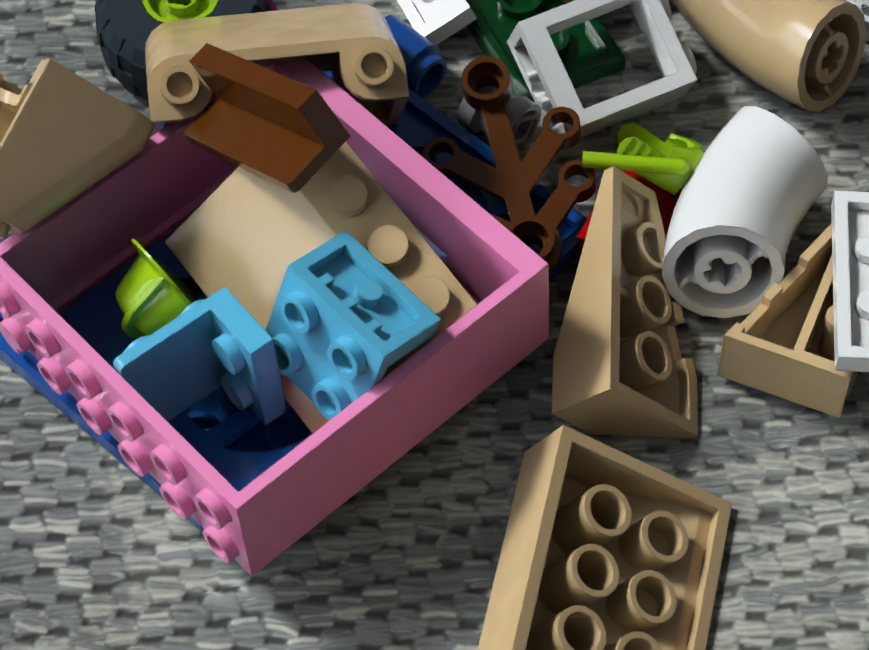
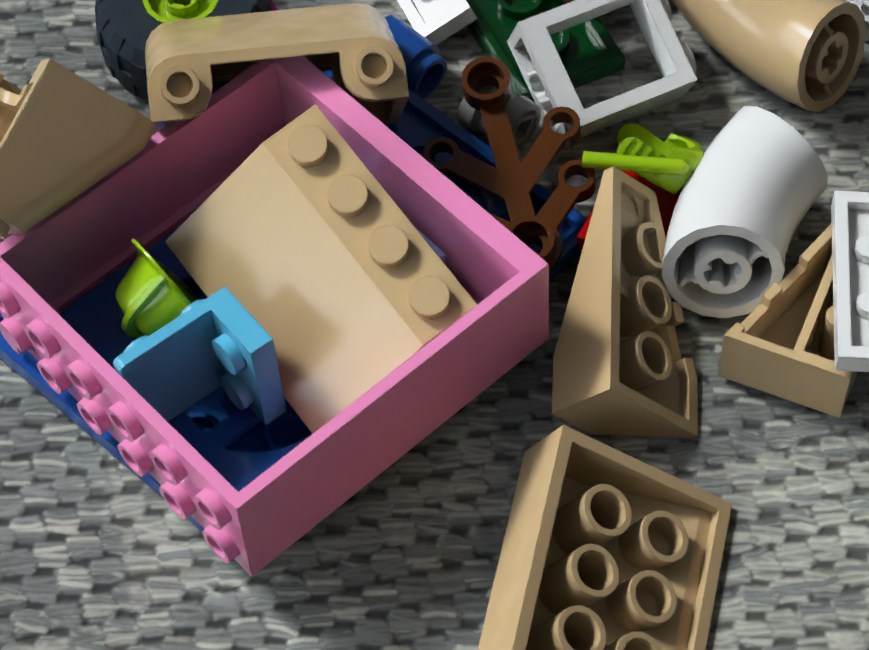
reddish brown panel [183,43,350,193] -> none
medium azure bracket [266,230,441,420] -> none

